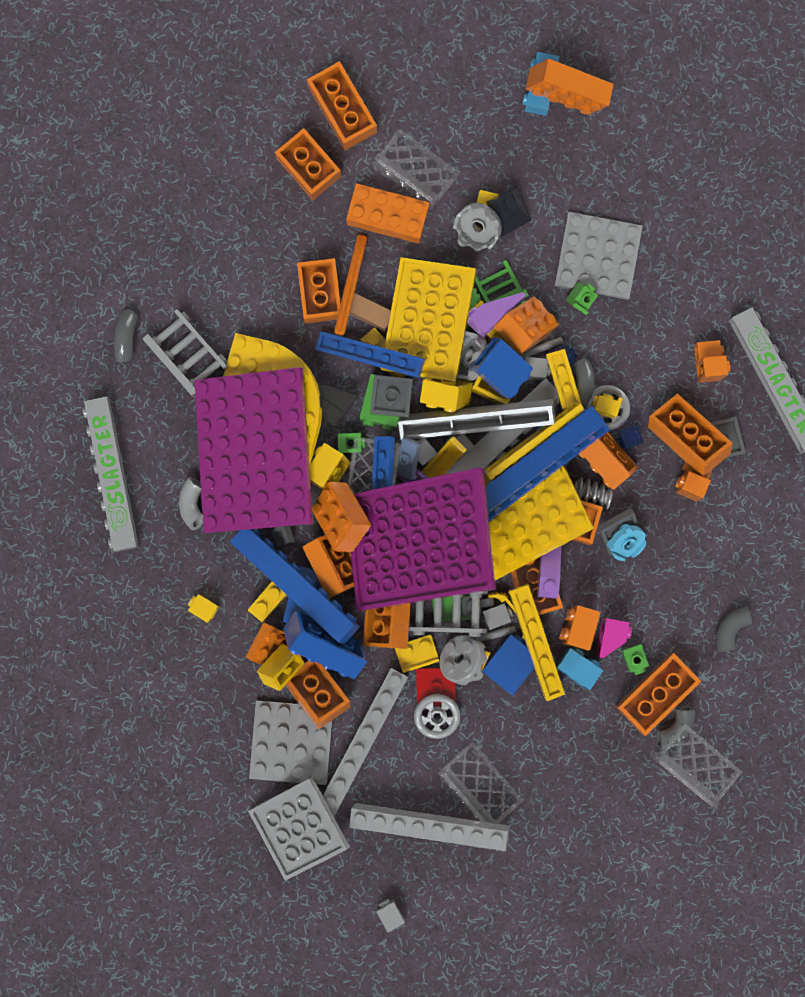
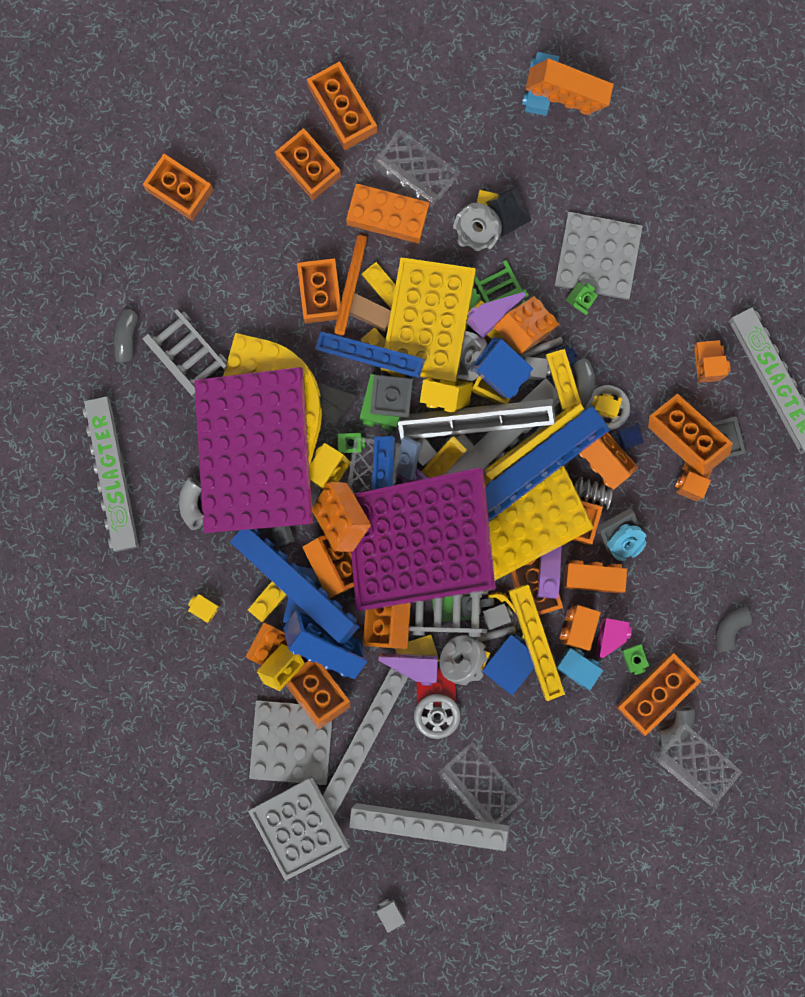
none -> orange brick [142,154,214,221]
none -> yellow plate [362,262,396,309]
none -> medium lavender slope [379,653,438,685]
none -> orange brick [563,560,627,593]

